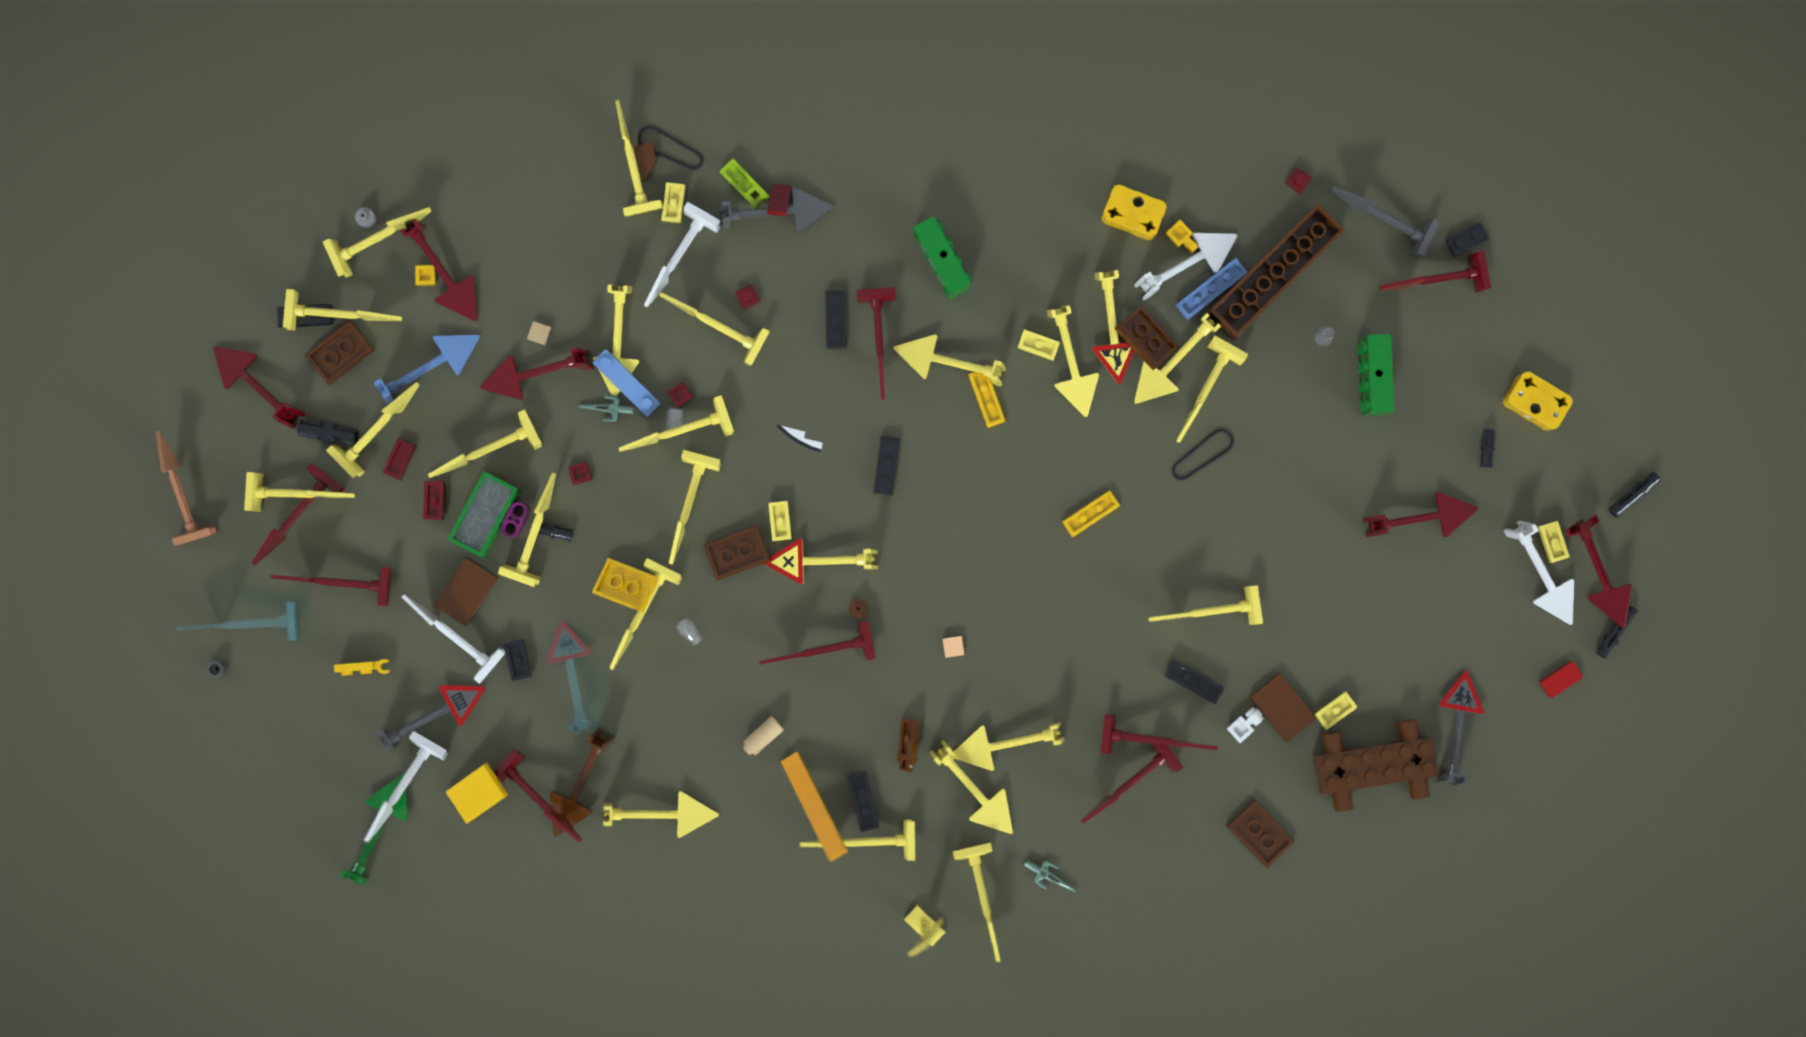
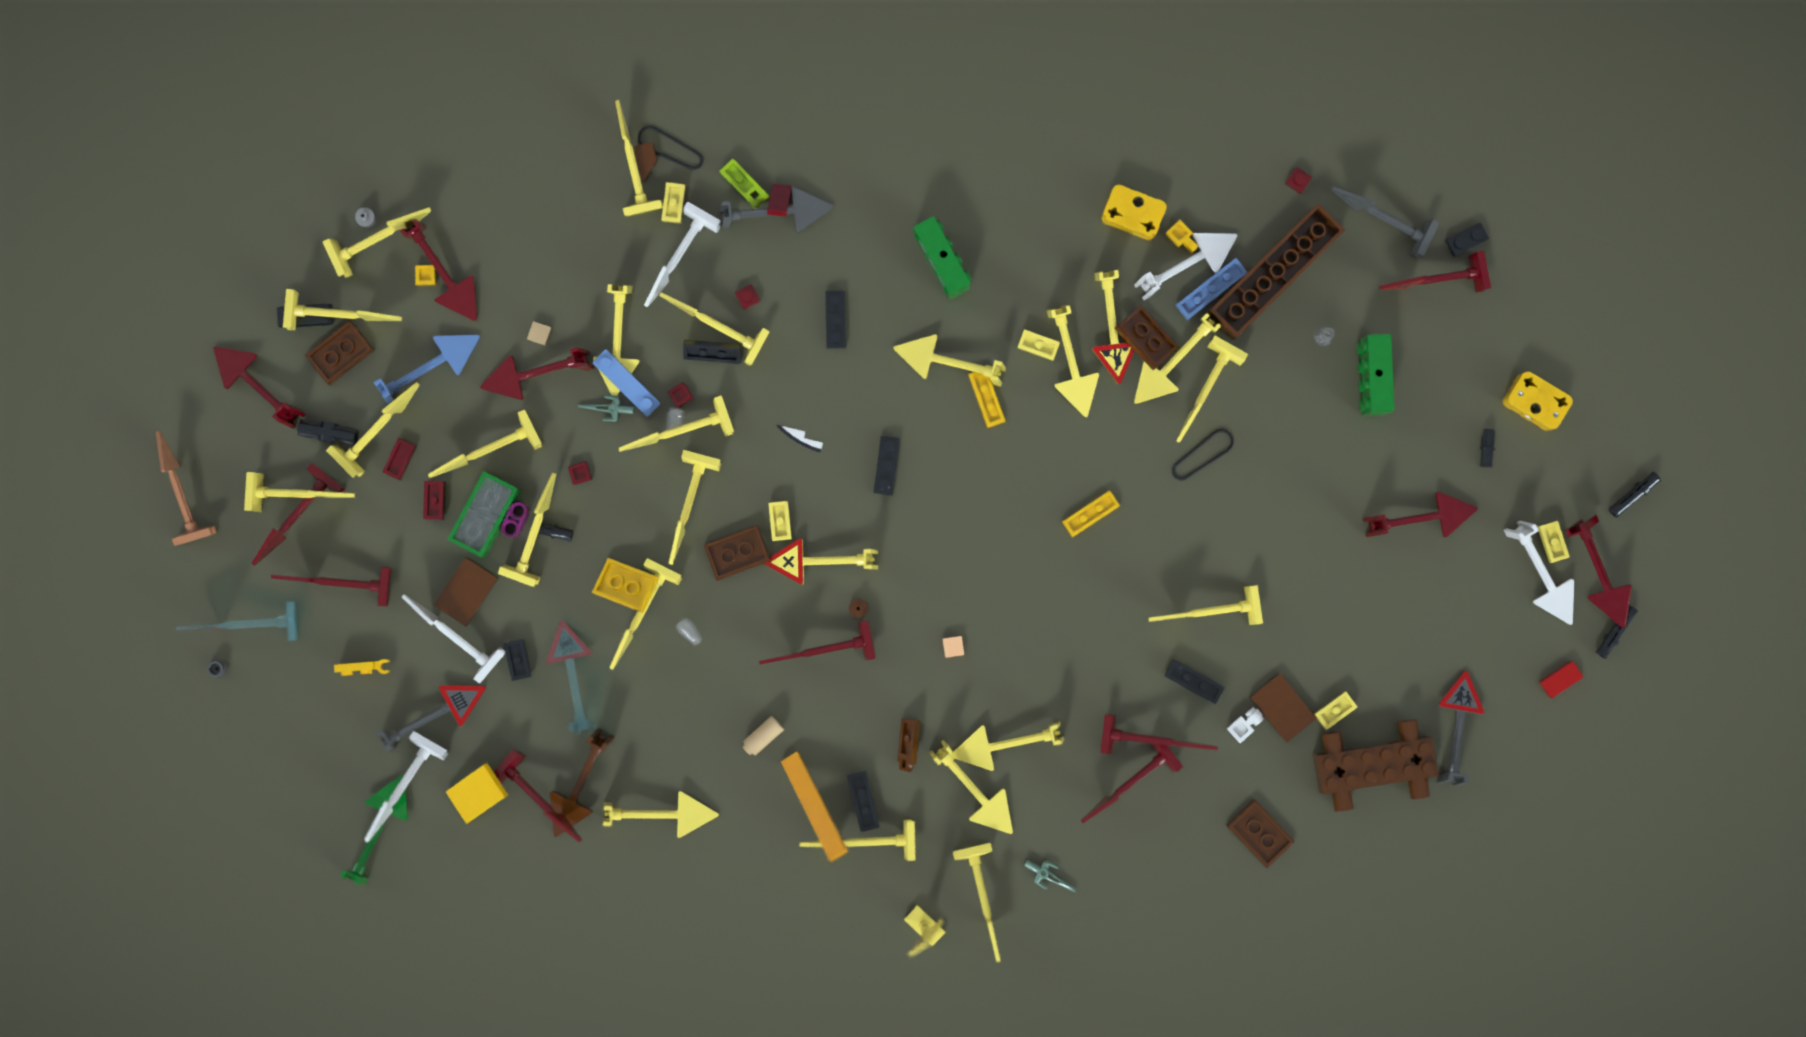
dark red piece [857,287,896,400] -> none
none -> black plate [683,339,741,364]

